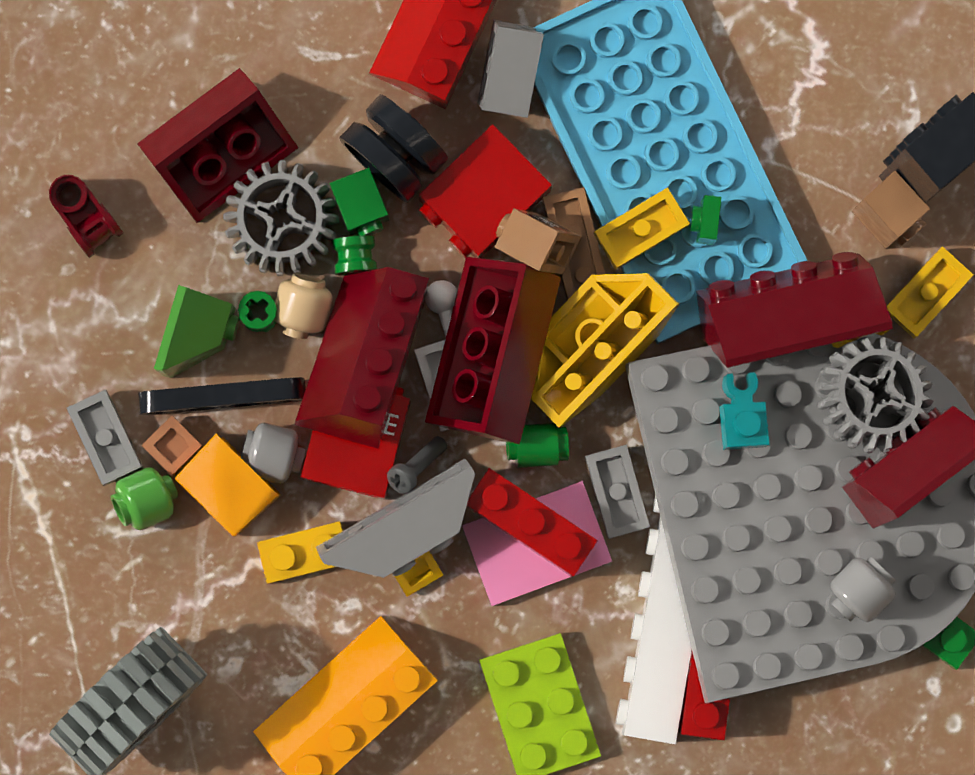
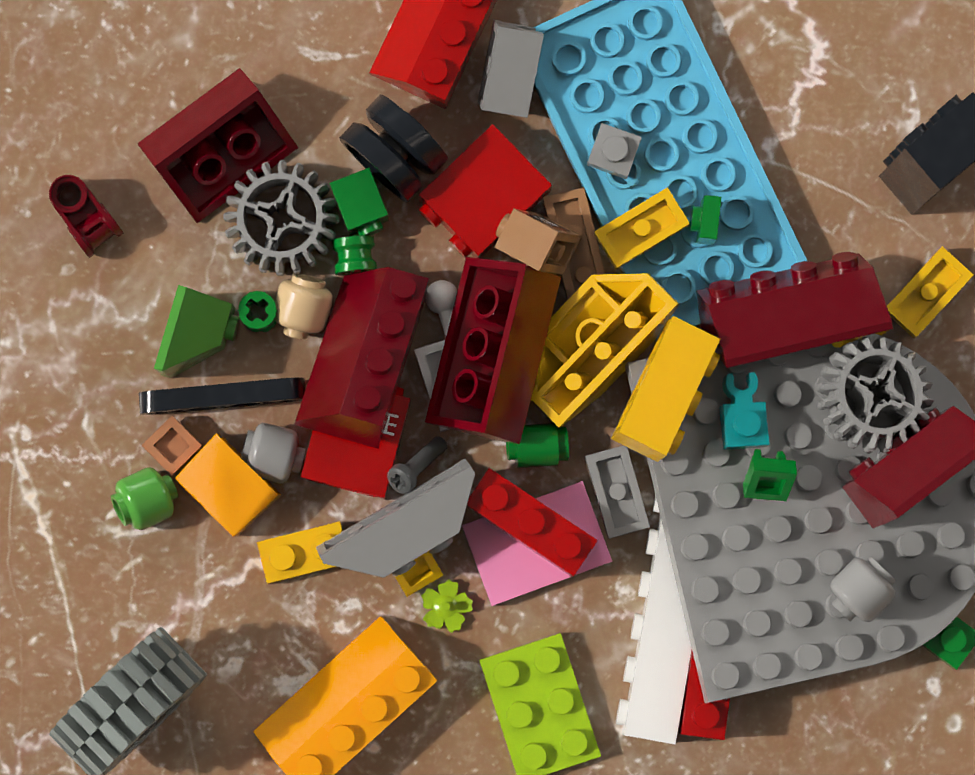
light grey plate [67,390,143,486] -> none
medium nougat brick [851,171,930,249] -> none
none -> lime plant [421,579,473,633]
none -> light grey plate [587,123,642,180]
none -> yellow brick [611,316,720,462]
none -> green tile [743,449,797,501]

